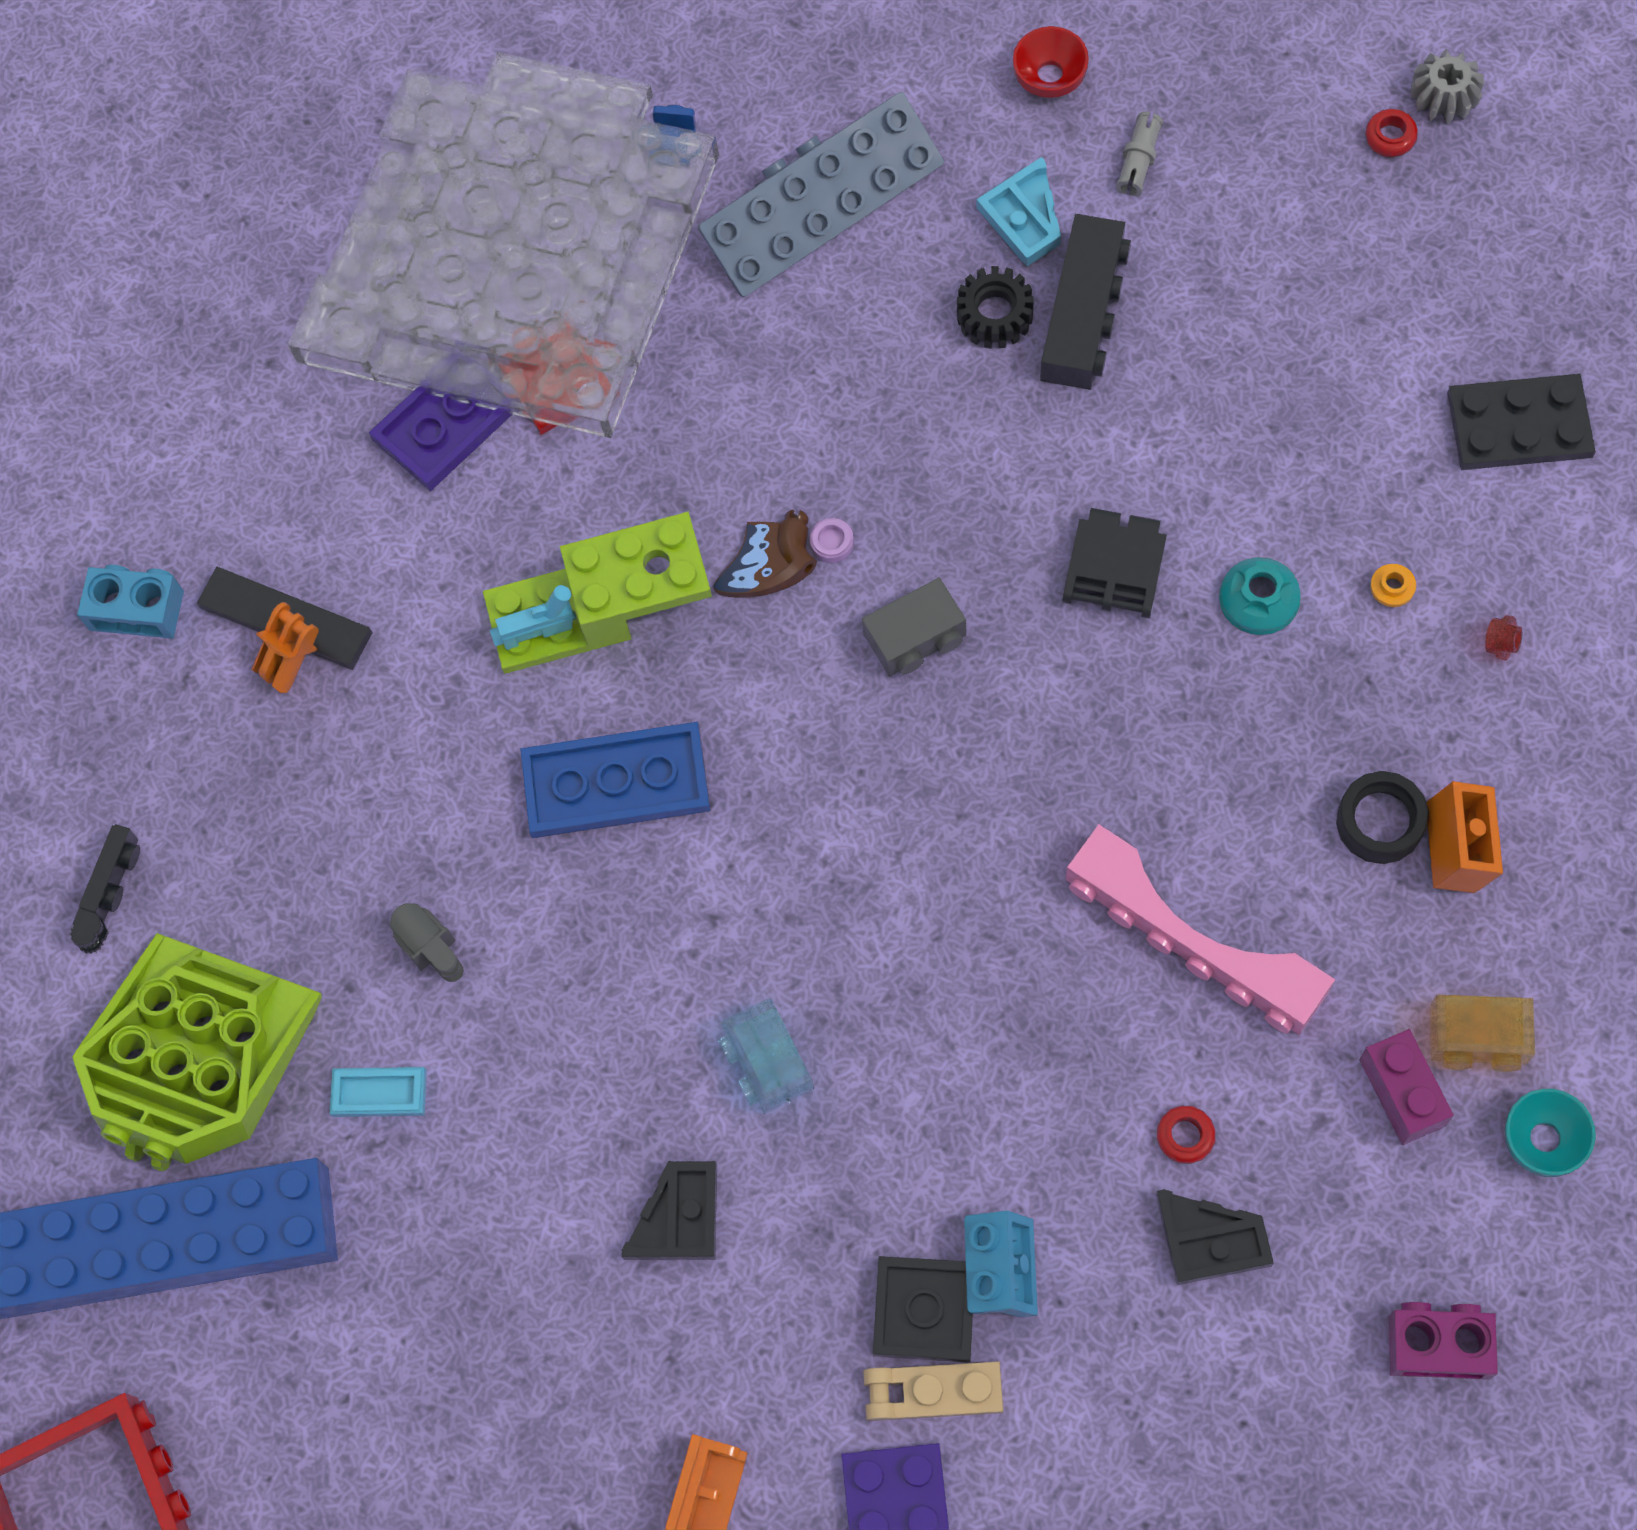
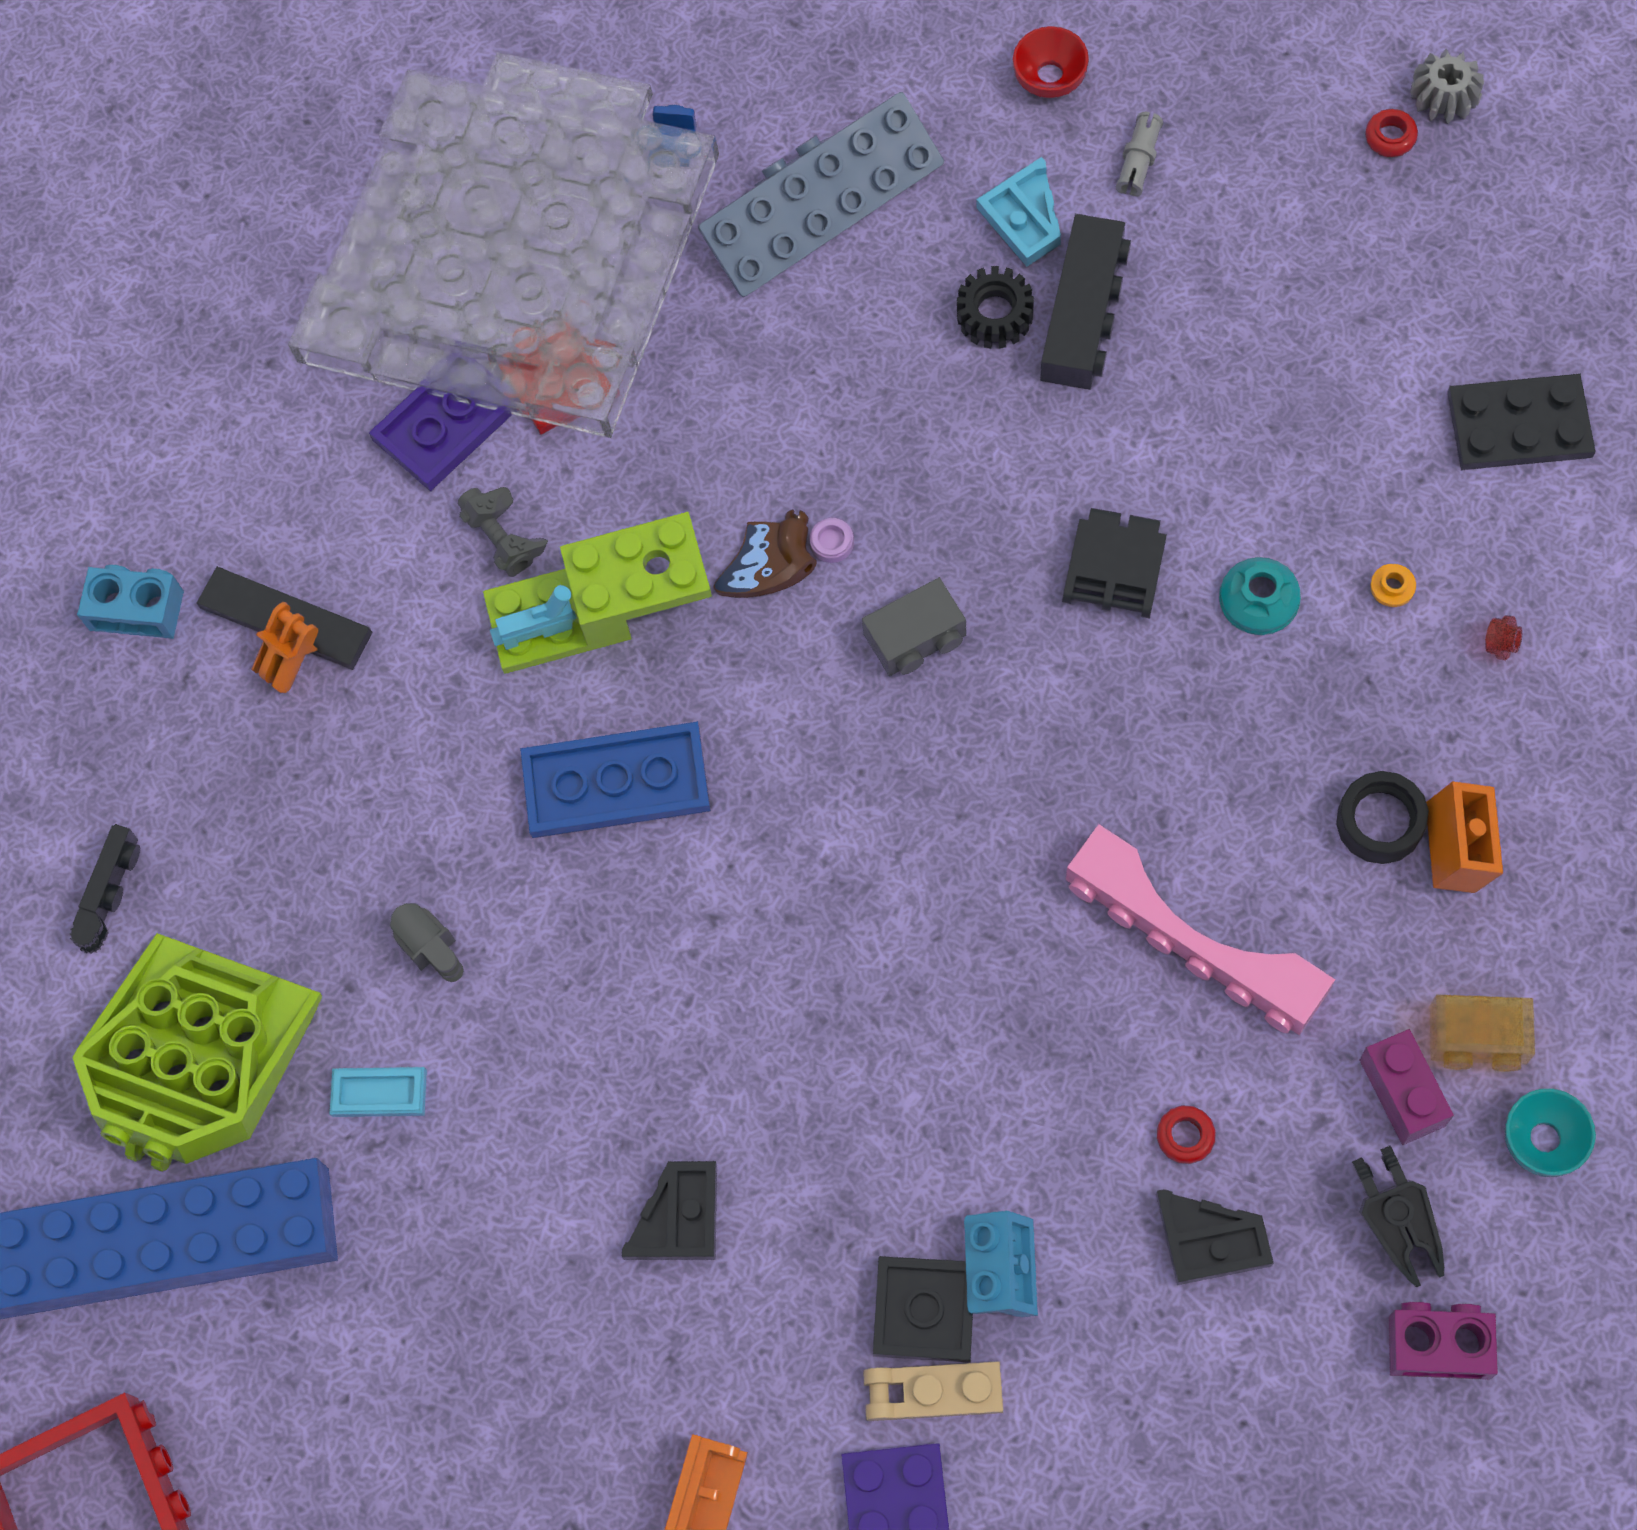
clear light blue brick [718,999,814,1114] -> none
none -> dark grey piece [458,487,548,577]
none -> black hinge [1352,1145,1445,1287]

